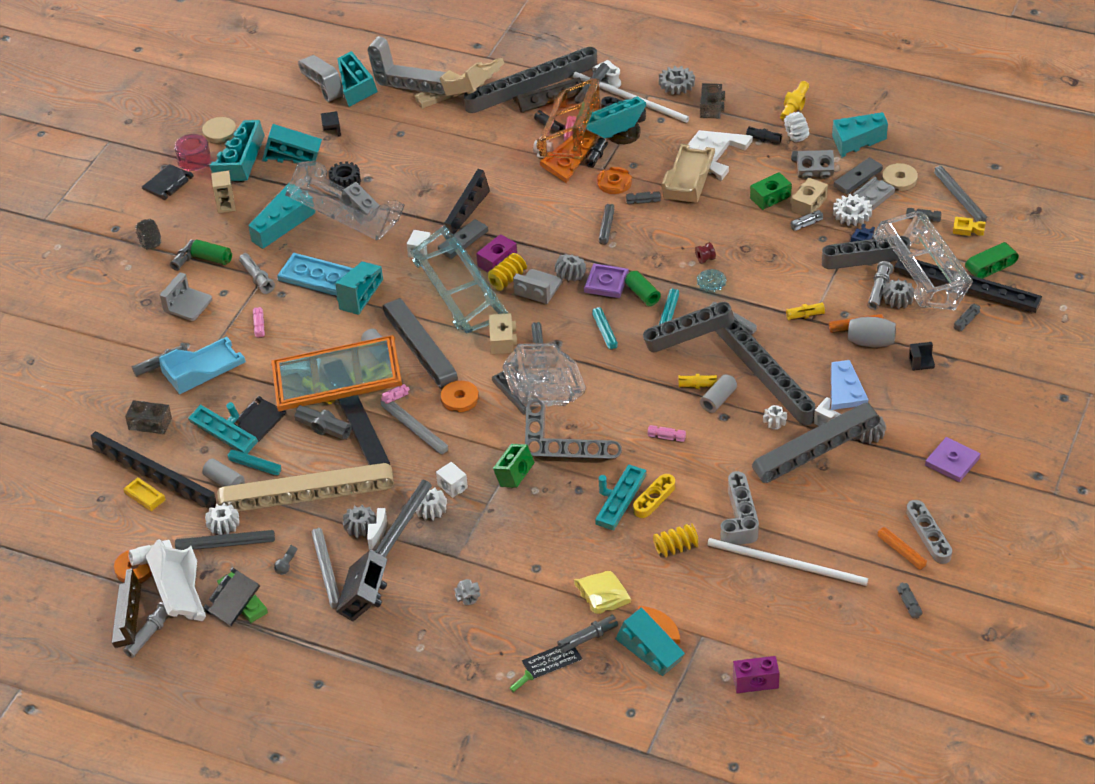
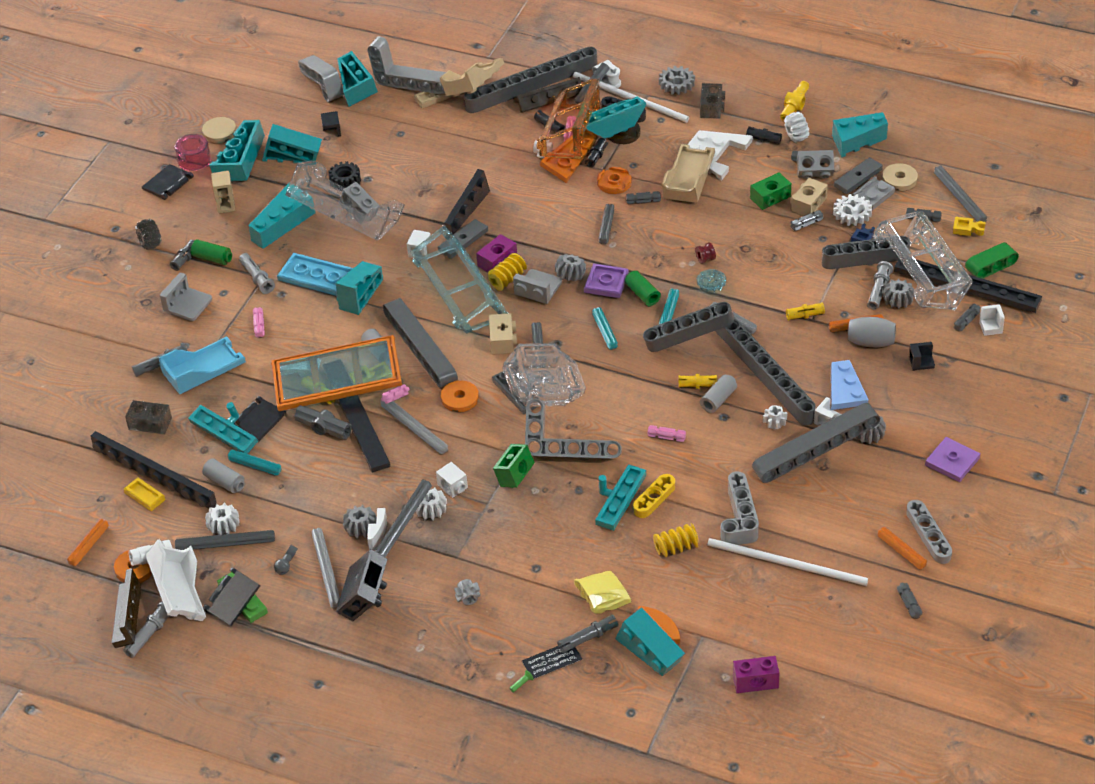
tan beam [217,463,394,511] -> none
none -> orange axle [67,519,109,566]
none -> white panel [979,304,1005,336]

